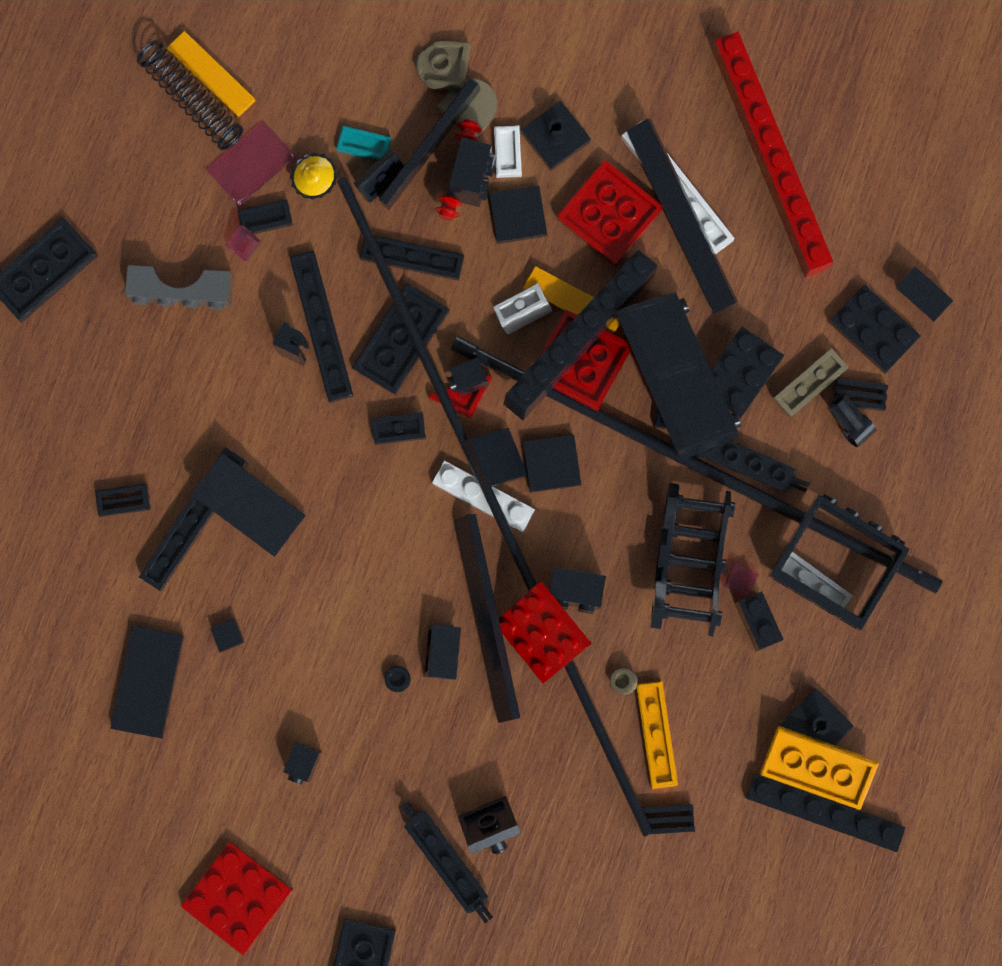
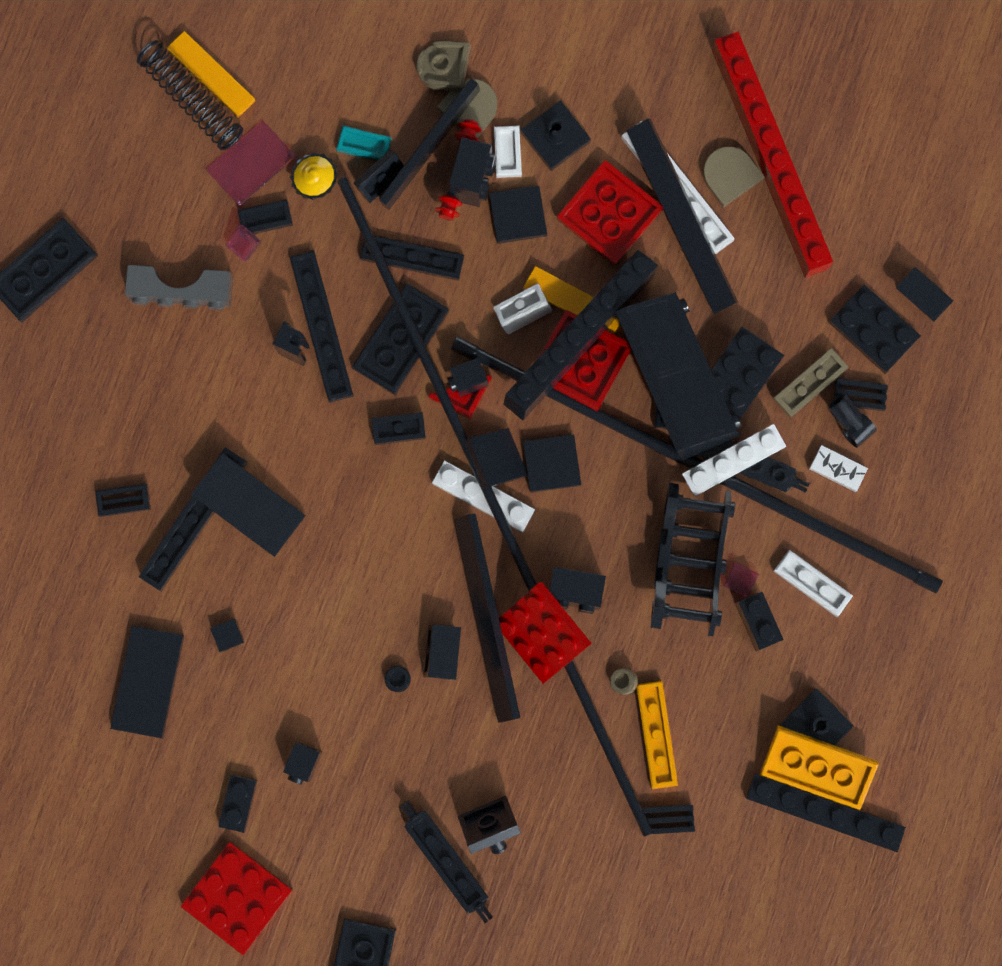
black window [768,494,910,631] -> none
none -> black plate [218,775,258,833]
none -> white plate [682,424,786,497]
none -> dark tan tile [704,147,765,208]
none -> white tile [809,445,868,492]

